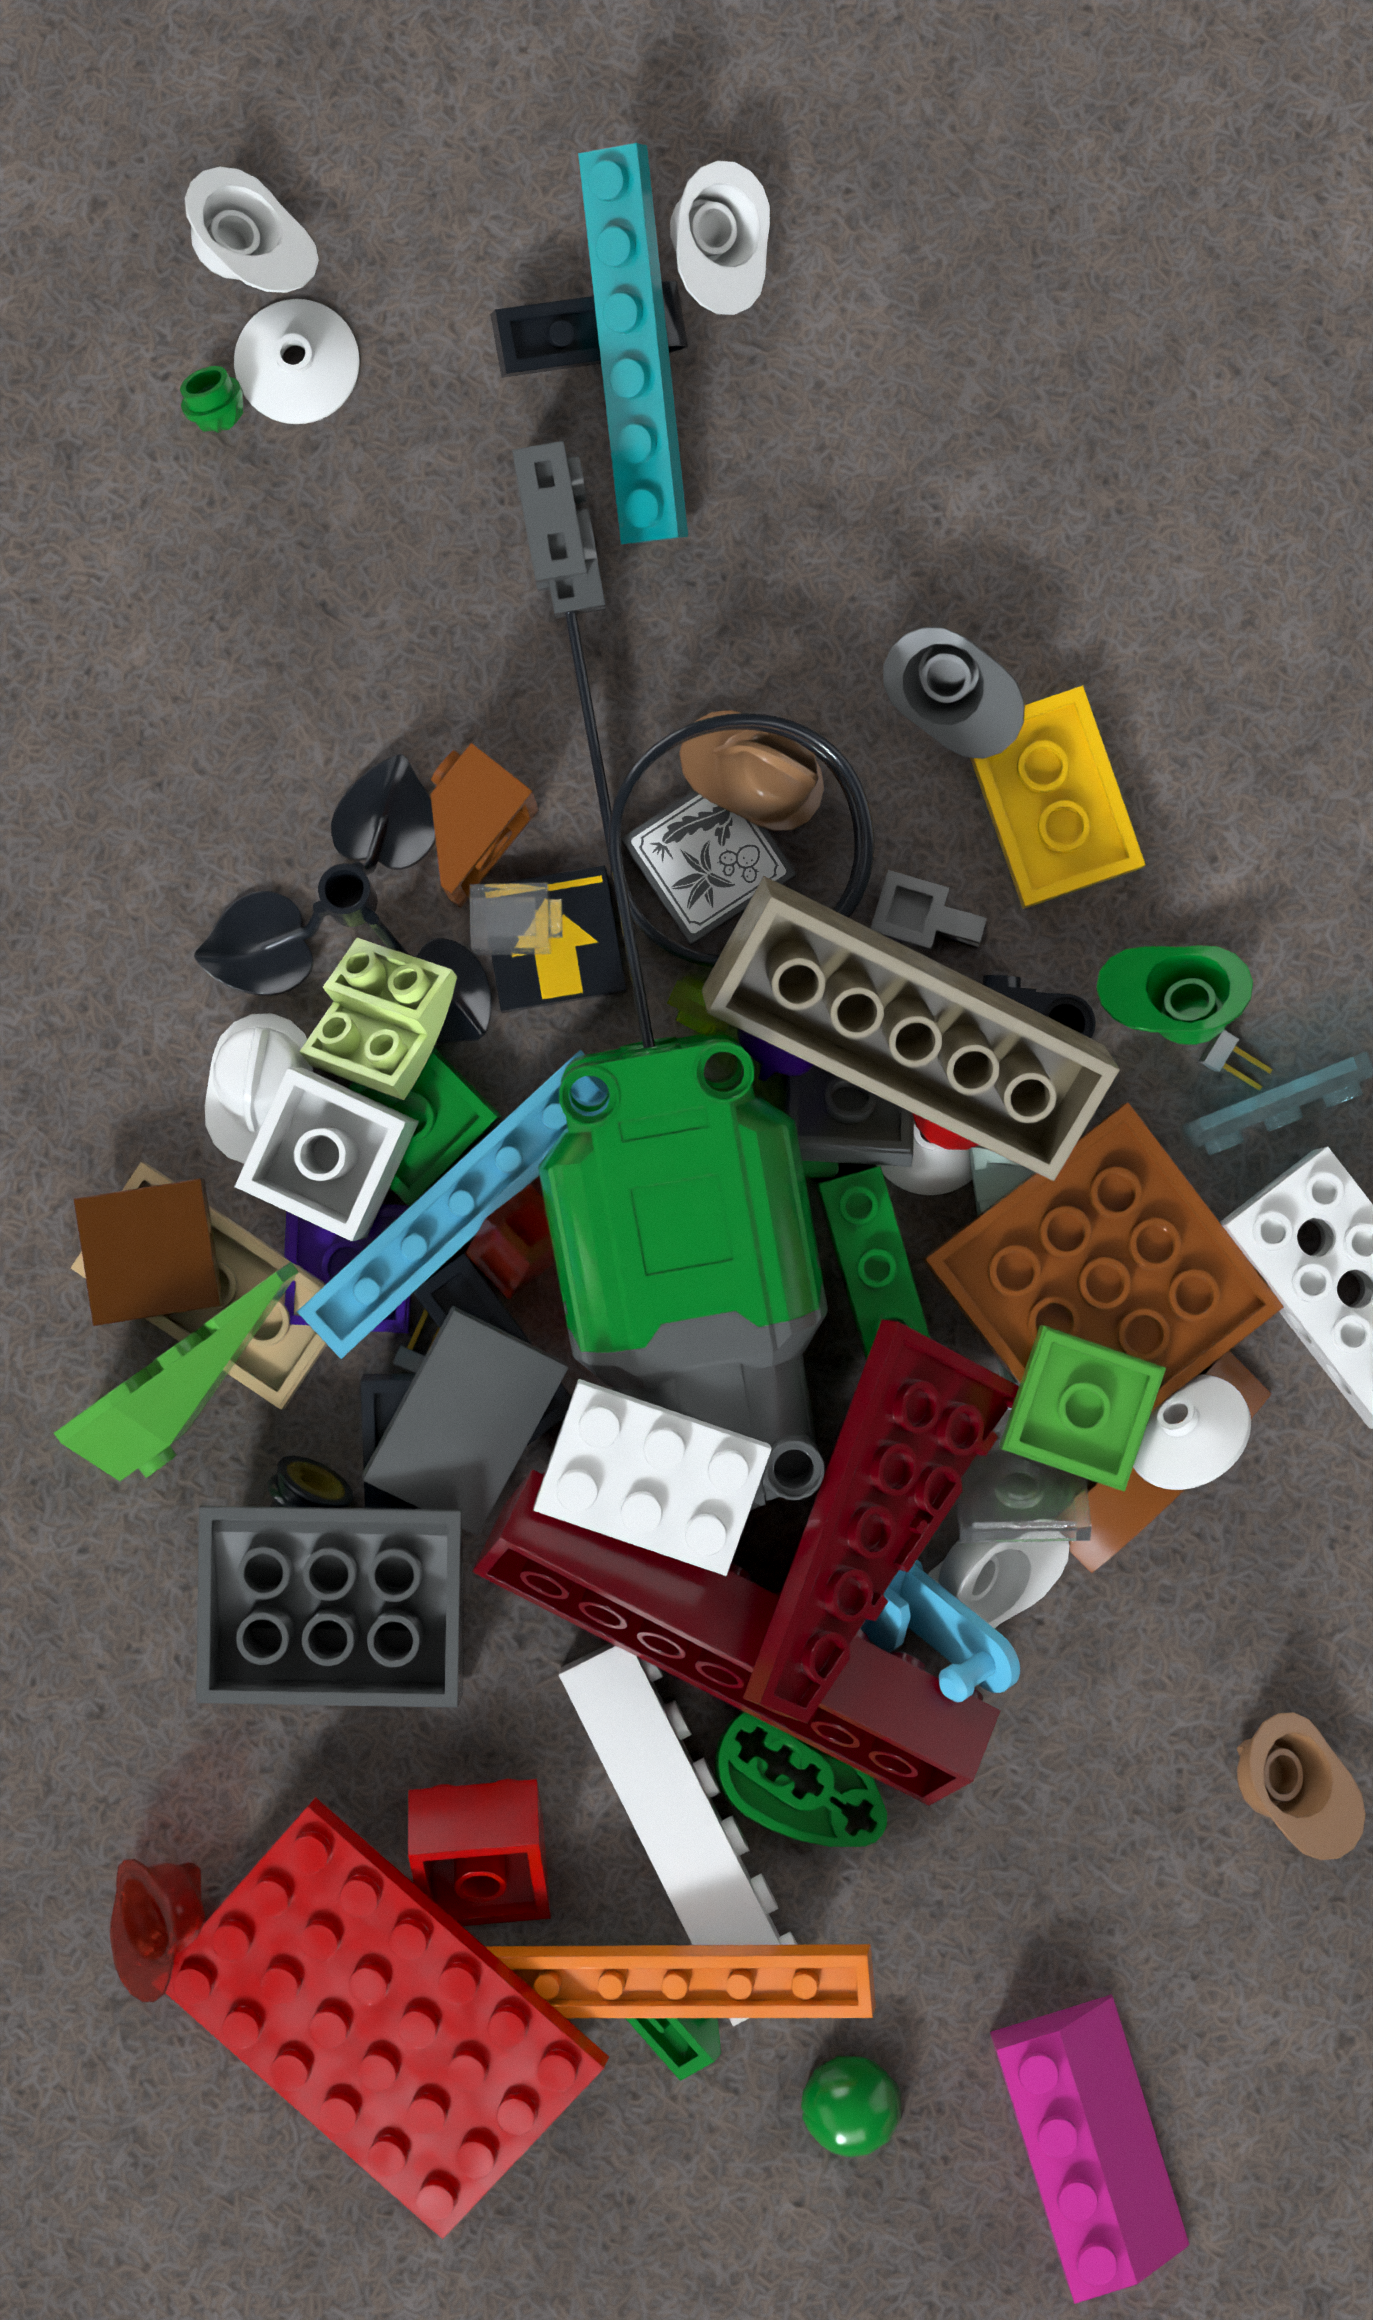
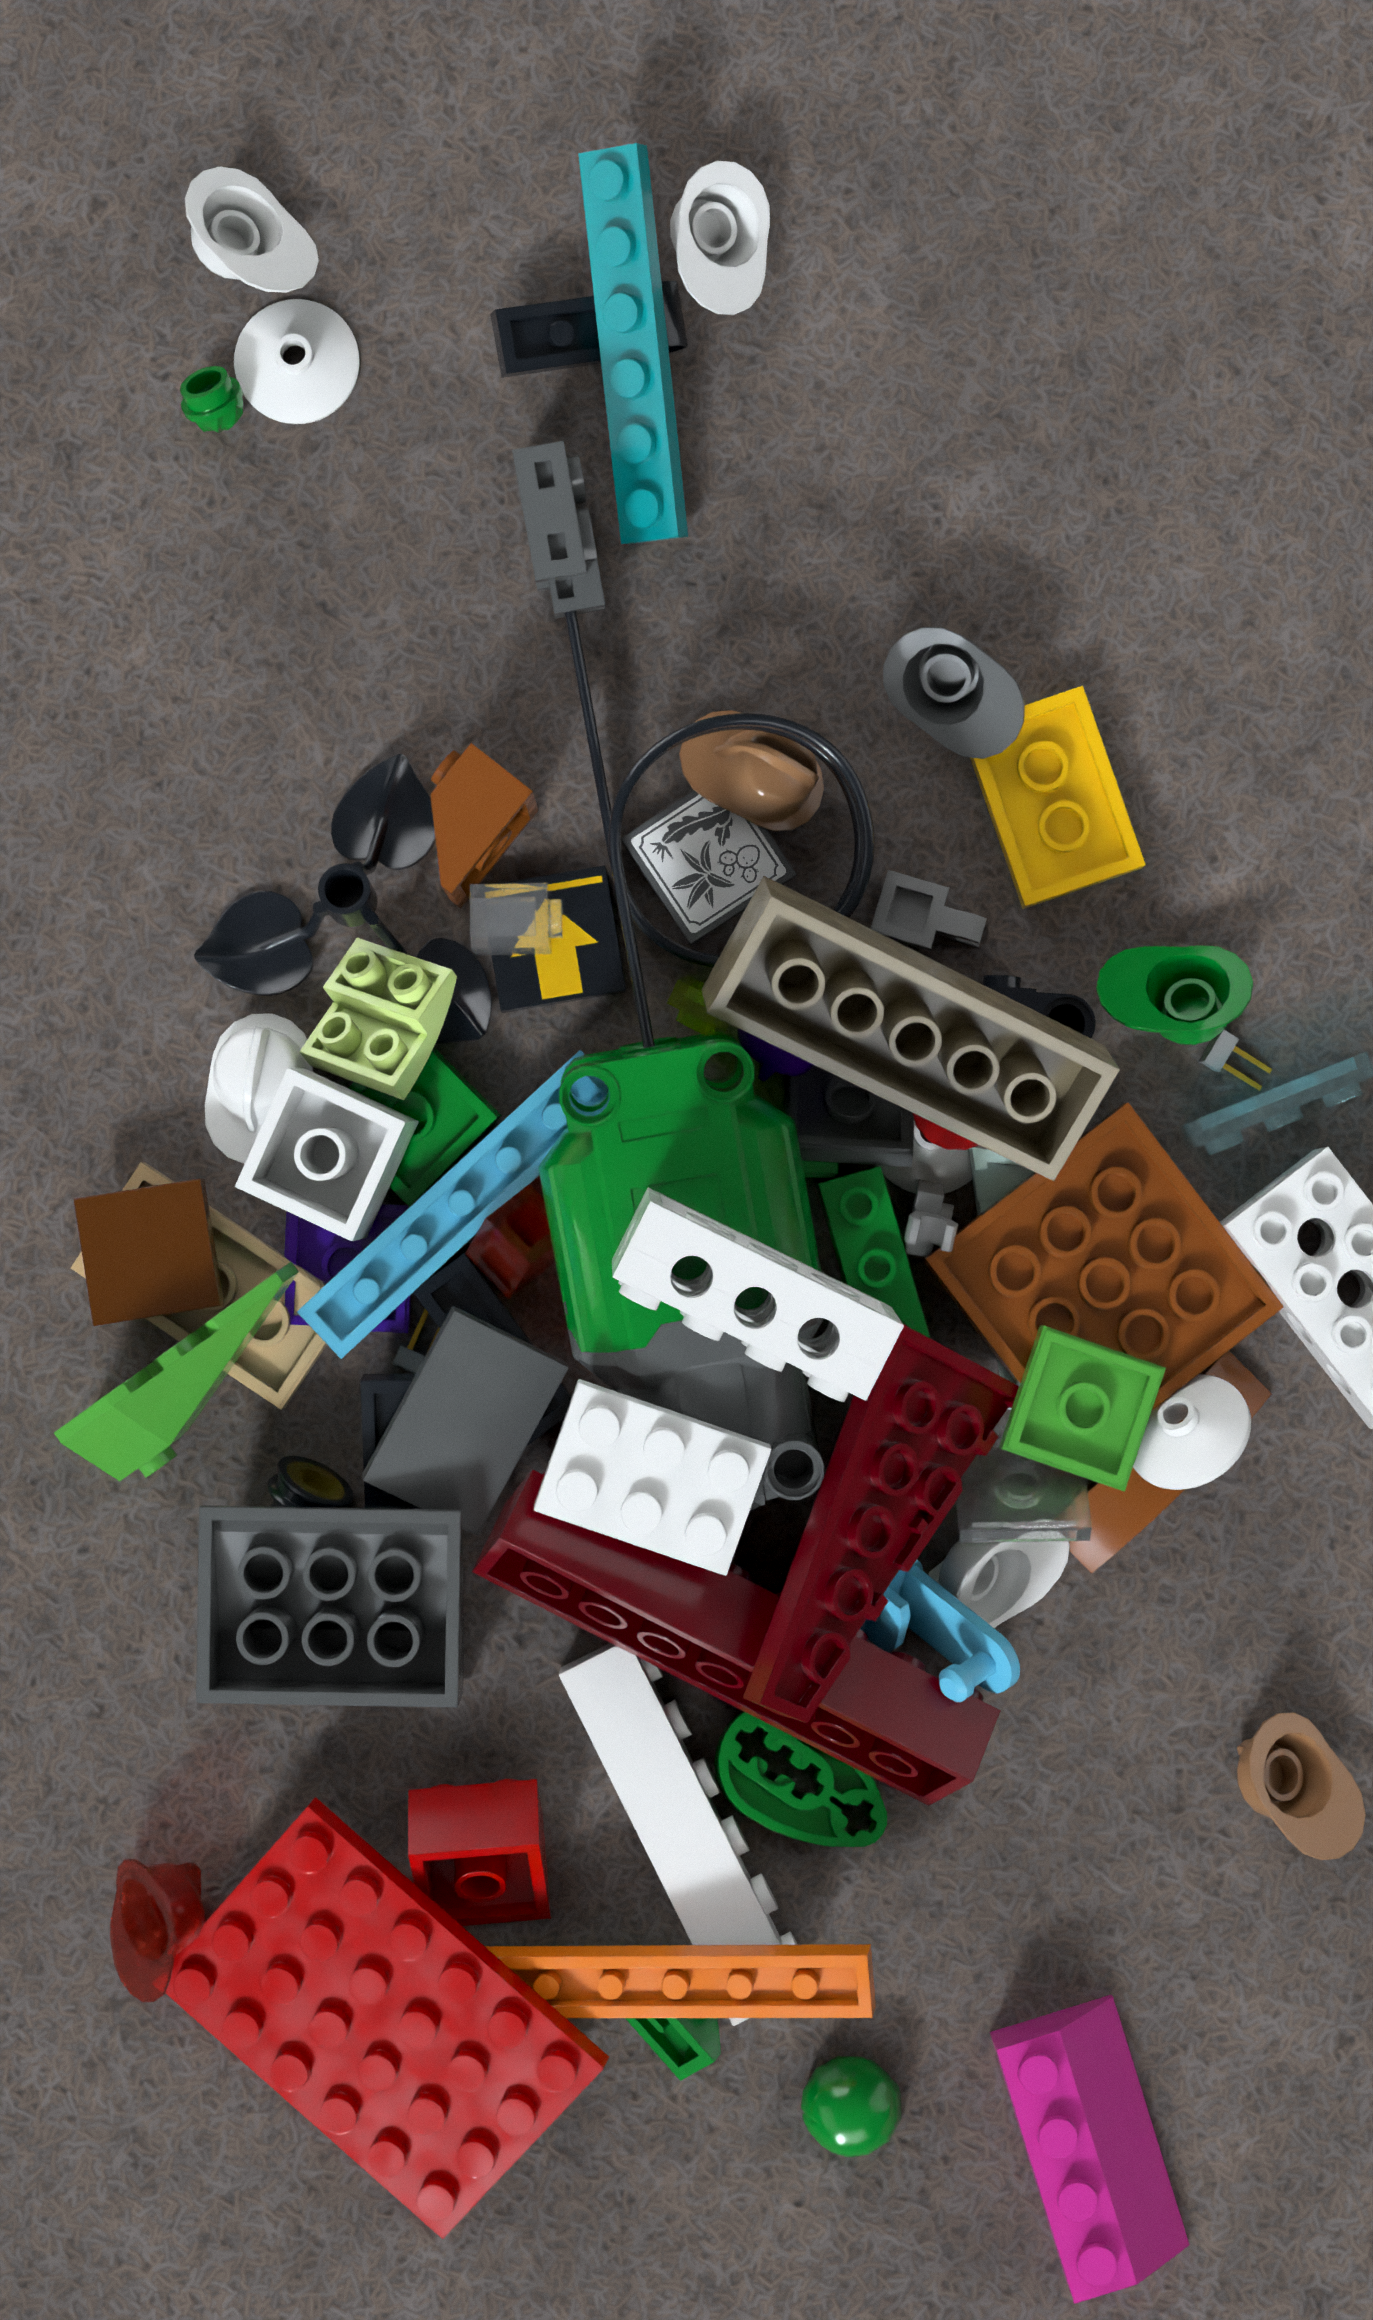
none -> white brick [612,1187,904,1402]
none -> light grey plate [904,1179,958,1257]

